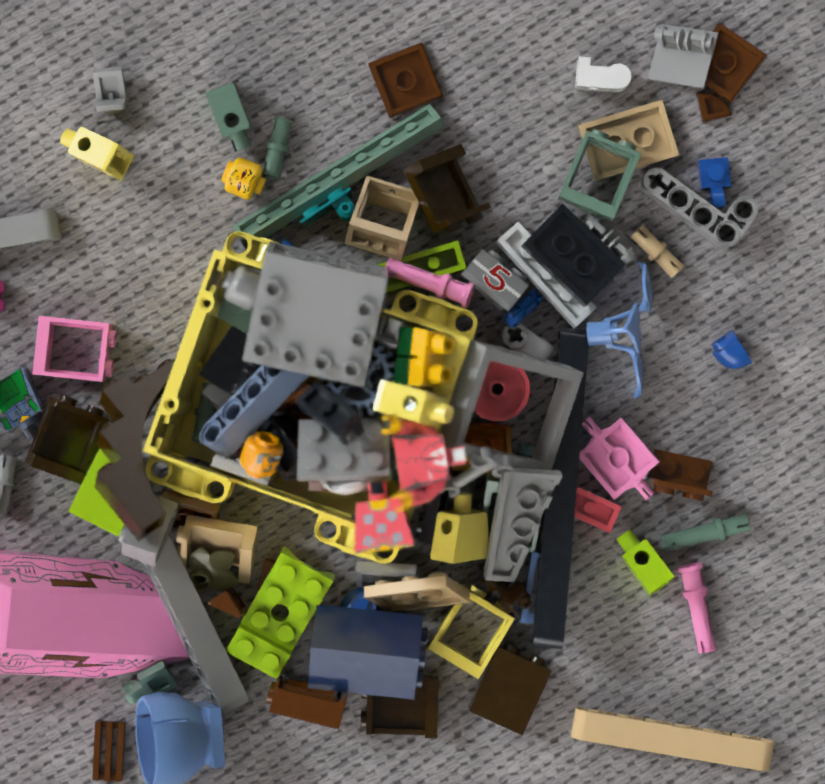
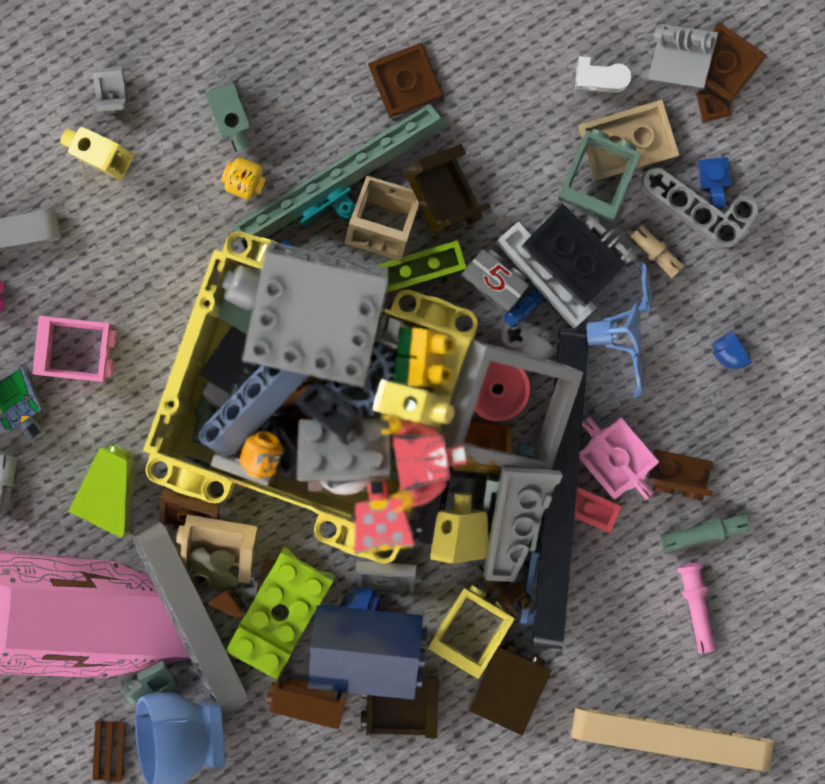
dark brown panel [25,394,110,484] -> none
dark brown arch [95,358,176,542] -> none
light grey brick [118,495,178,566] -> none
sand green pin [263,117,293,178] -> none
tan plate [364,573,470,612] -> none
bright pink pin [385,257,475,308] -> none
light grey bar [440,447,514,498] -> none
lime torso [616,529,675,597] -> none

